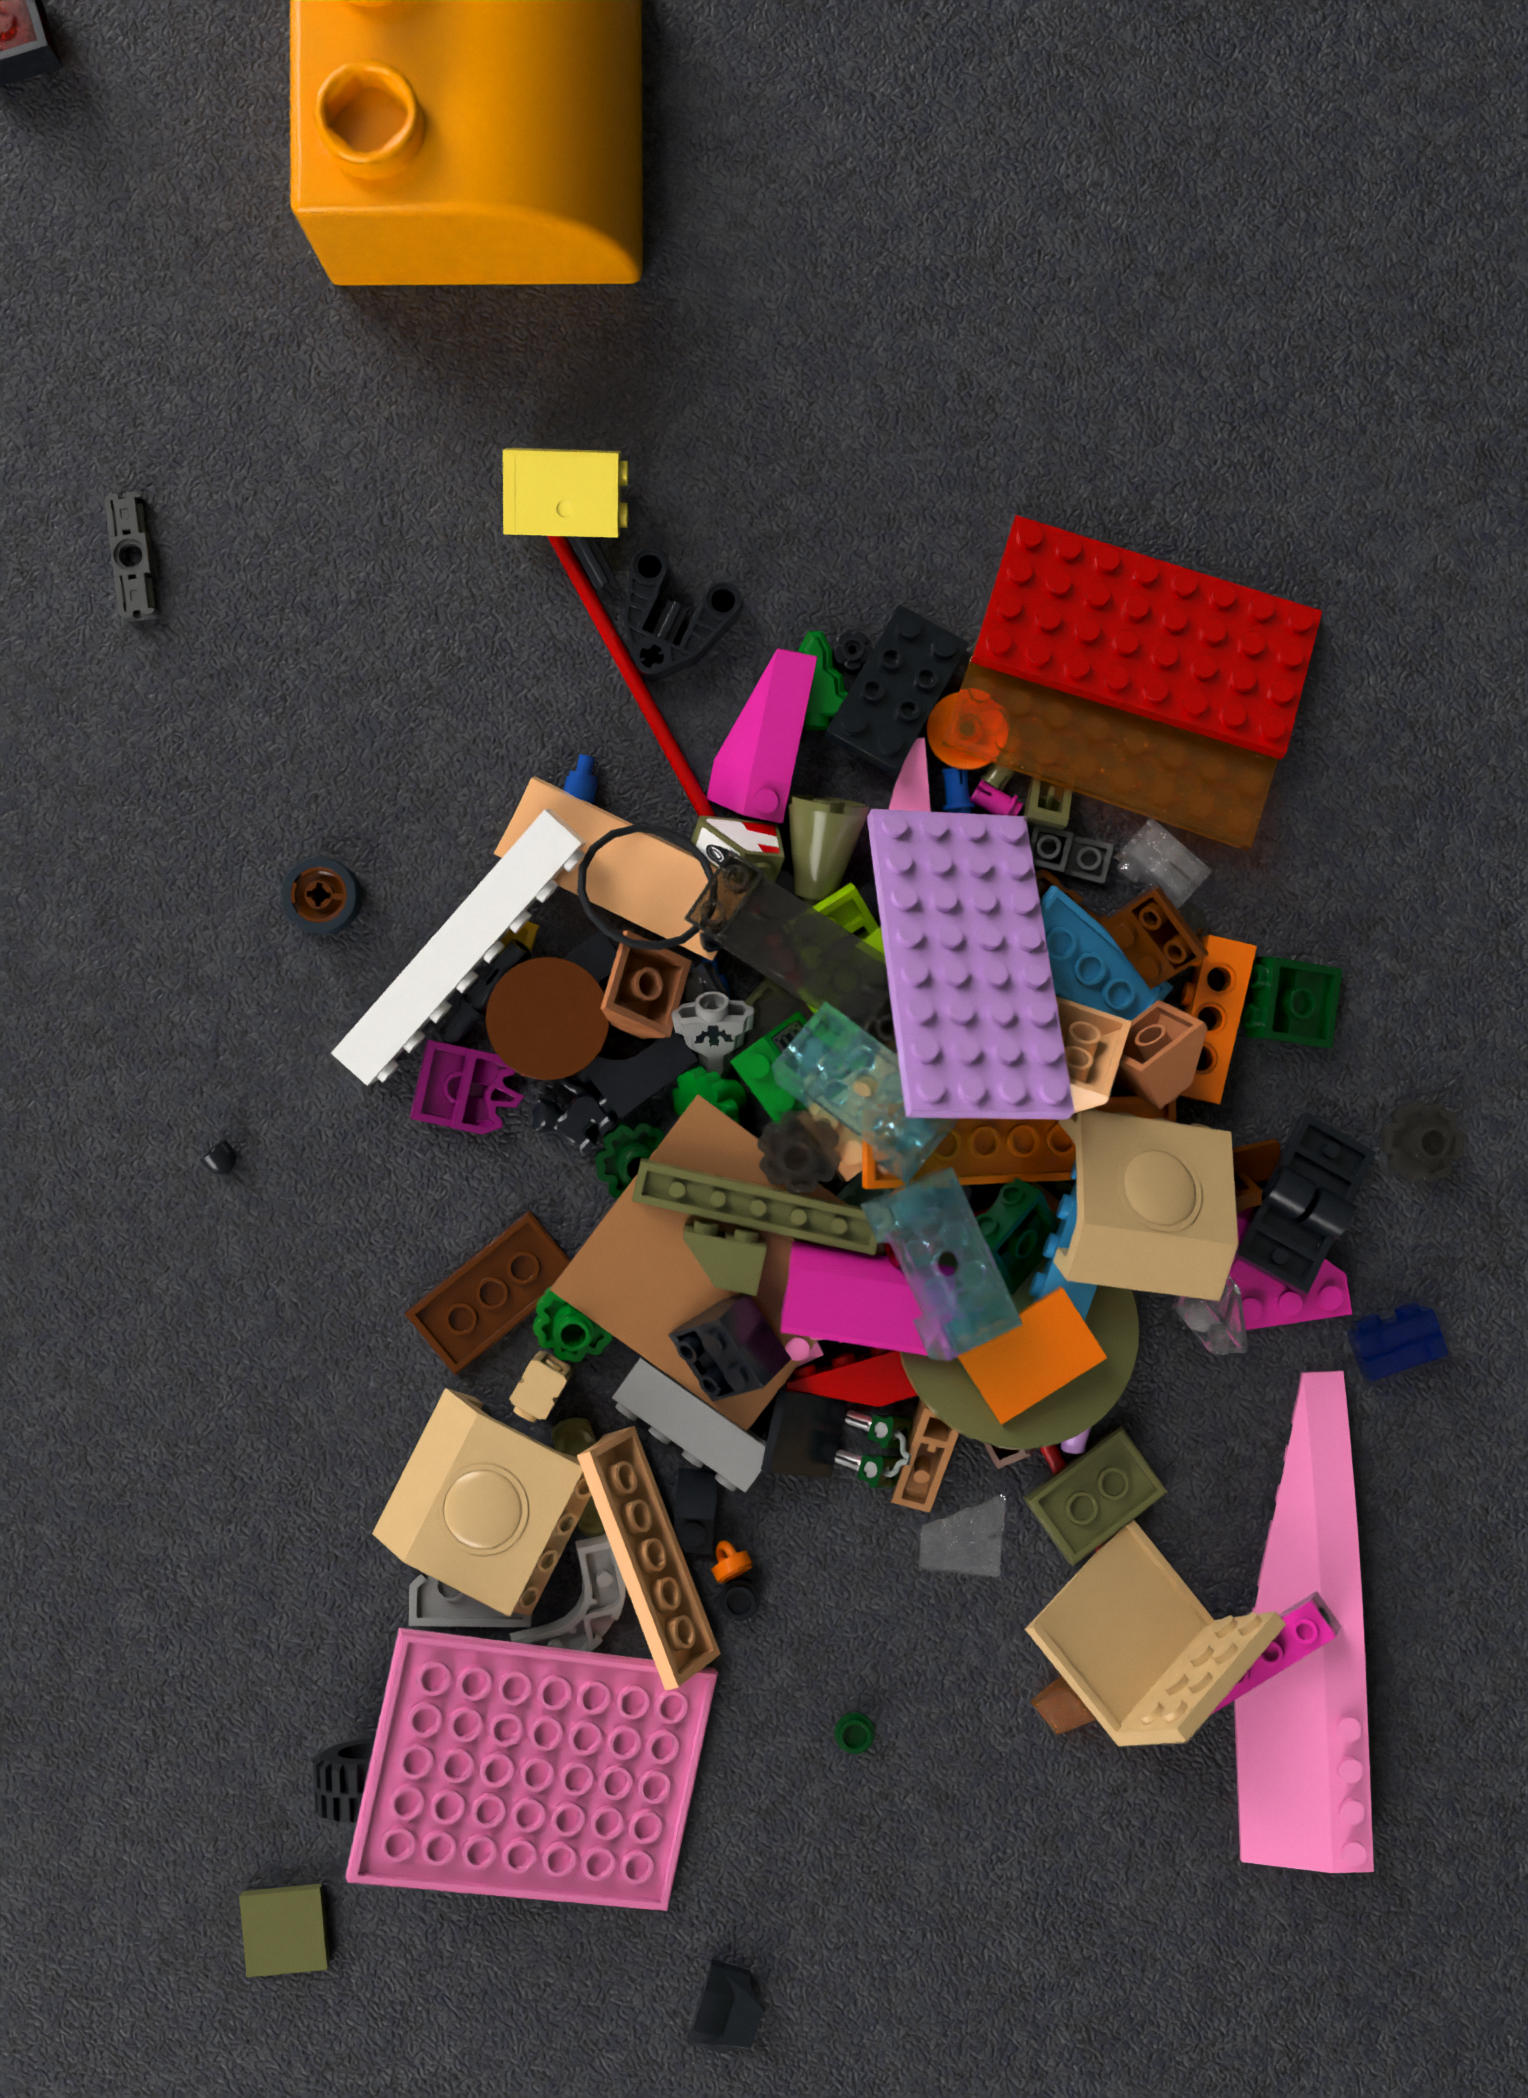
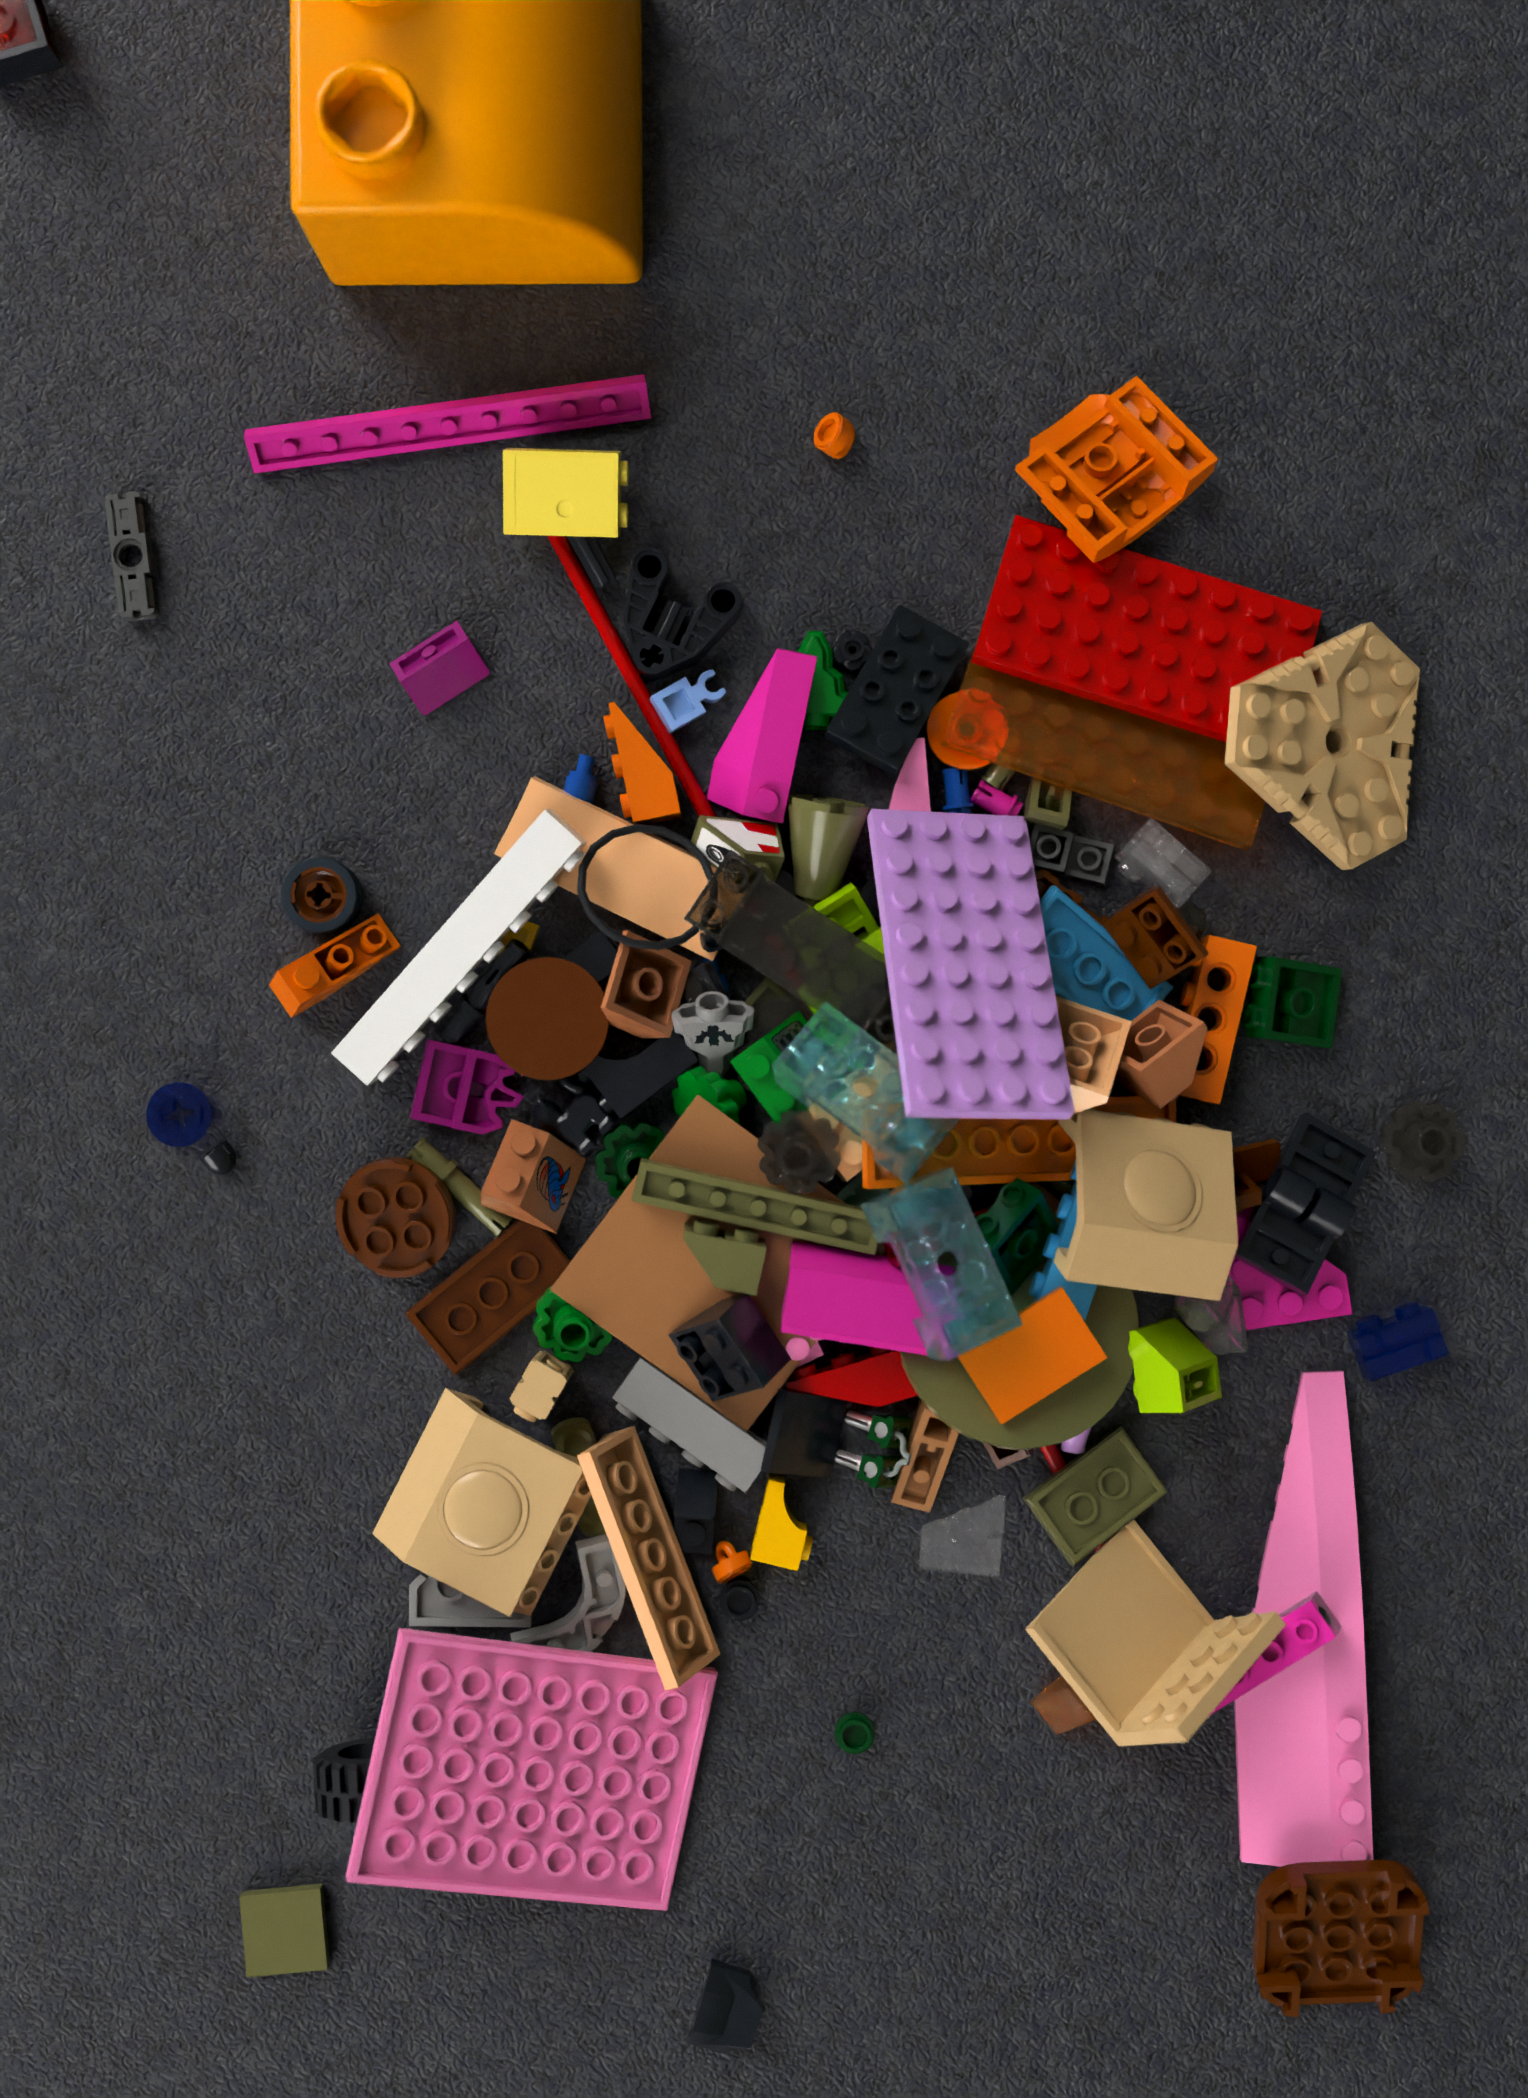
none -> clear blue gear [146,1082,212,1147]
none -> dark pink plate [244,374,651,473]
none -> orange slope [269,913,401,1018]
none -> reddish brown tile [335,1157,456,1279]
none -> magenta panel [389,620,490,715]
none -> olive pin [406,1137,513,1237]
none -> nougat slope [481,1119,586,1234]
none -> orange slope [603,702,682,825]
none -> light blue plate [649,670,726,734]
none -> yellow arch [750,1473,813,1571]
none -> orange tile [813,412,855,459]
none -> orange slope [1015,376,1218,563]
none -> lime slope [1128,1318,1222,1413]
none -> tan plate [1225,622,1420,870]
none -> reddish brown tile [1252,1859,1430,2017]

